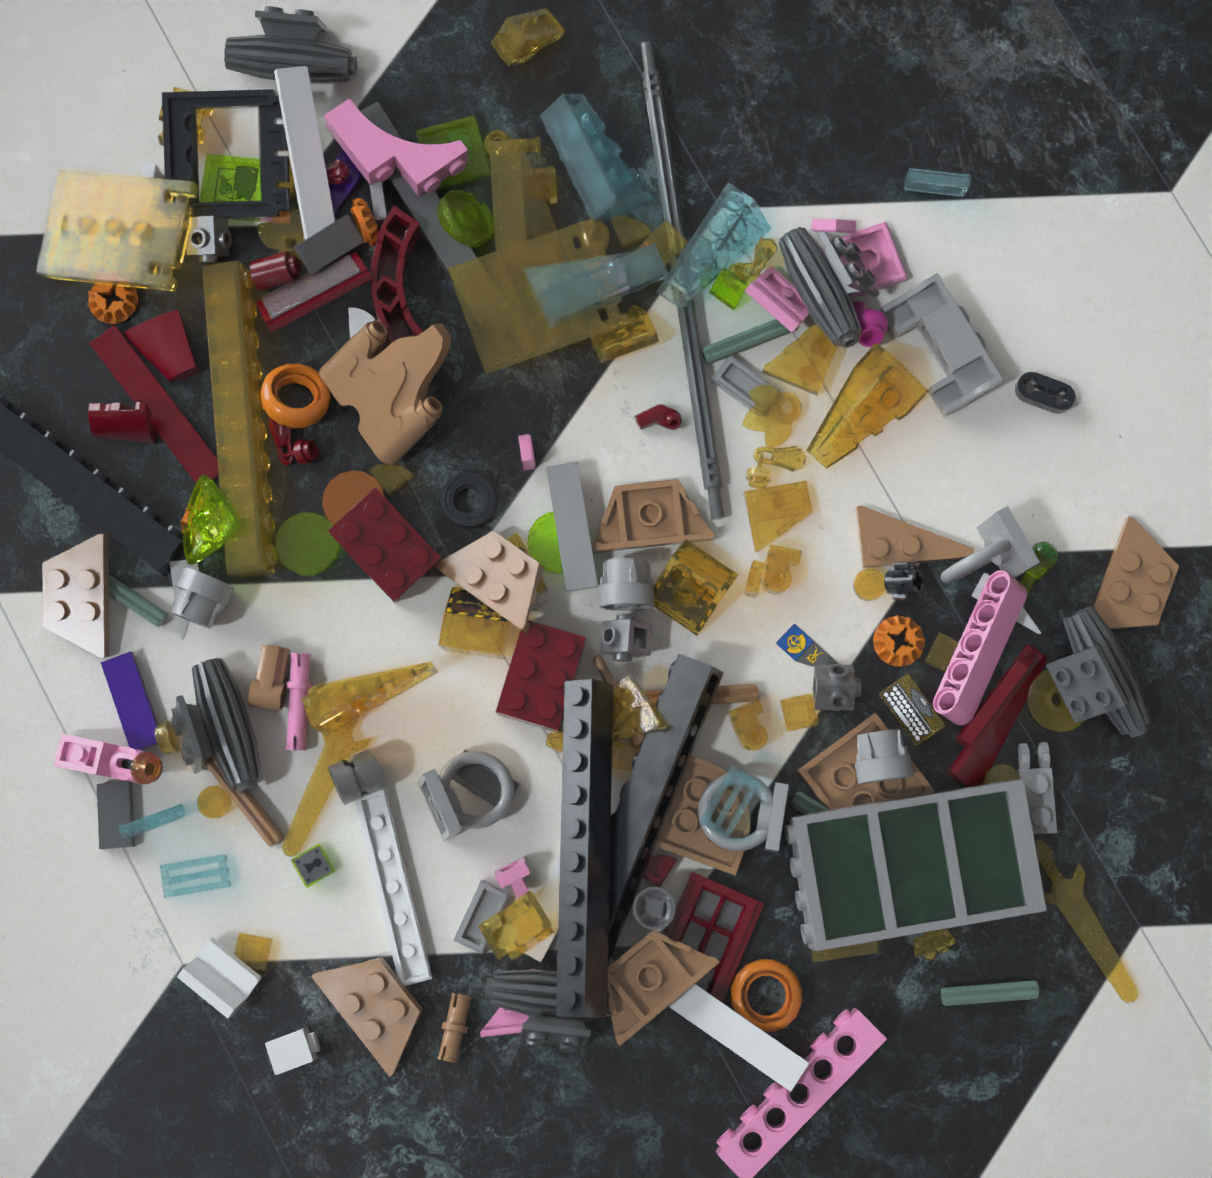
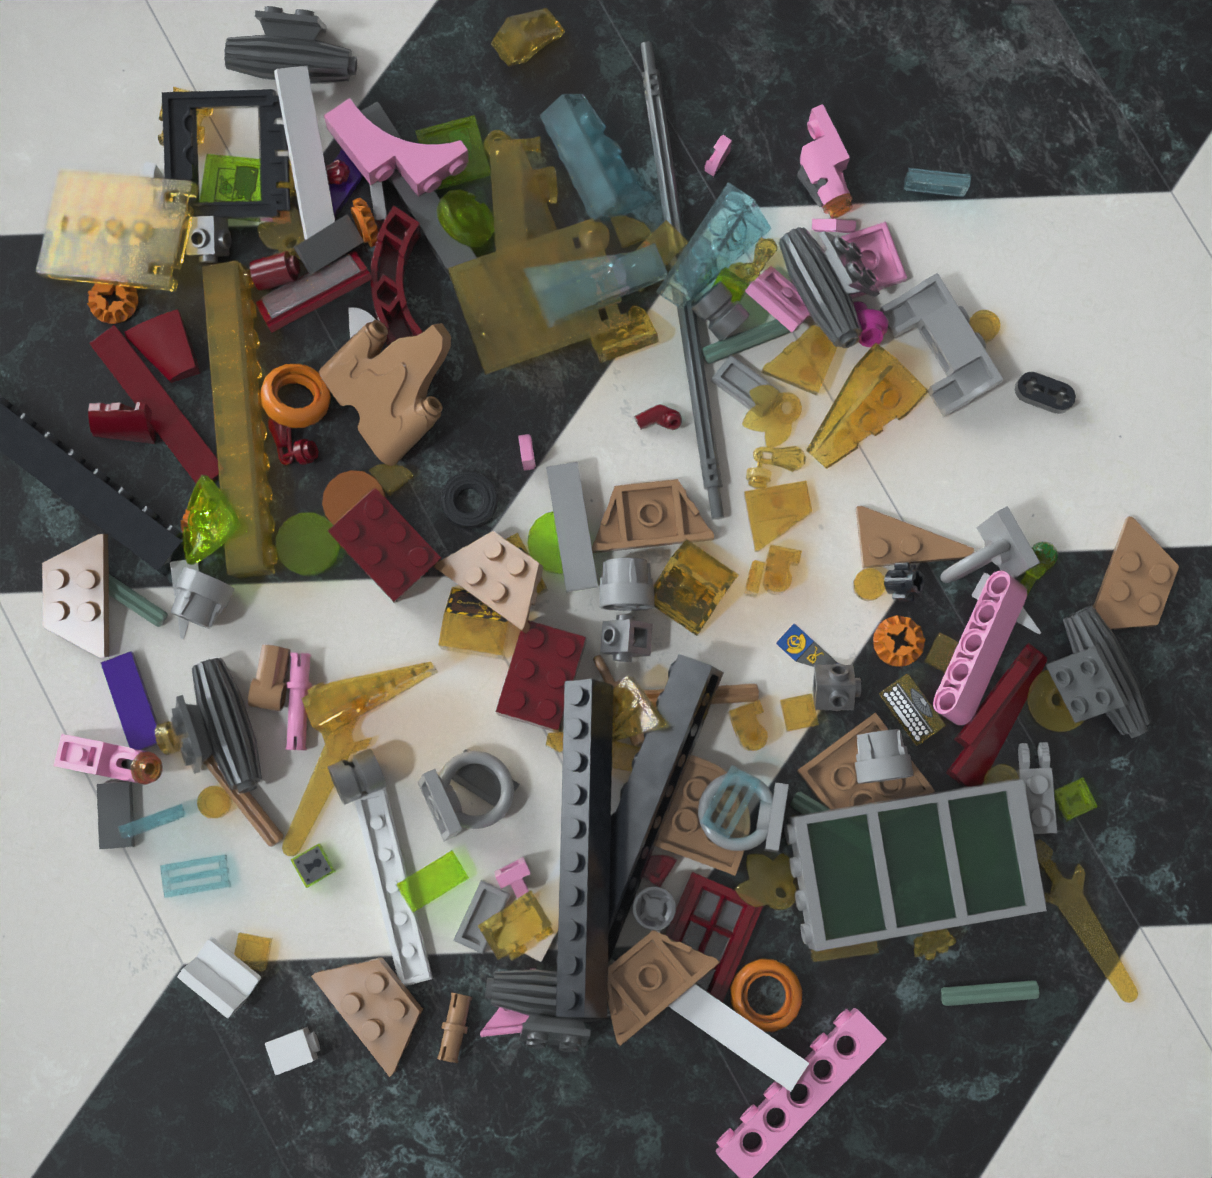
none -> clear neon green tile [395,850,469,913]
none -> flat silver wheel [691,281,750,341]
none -> bright pink tile [705,135,732,177]
none -> clear yellow plate [735,853,796,910]
none -> bright pink plate [797,104,853,219]
none -> clear yellow tile [969,310,1000,343]
none -> clear neon green tile [1054,777,1098,821]

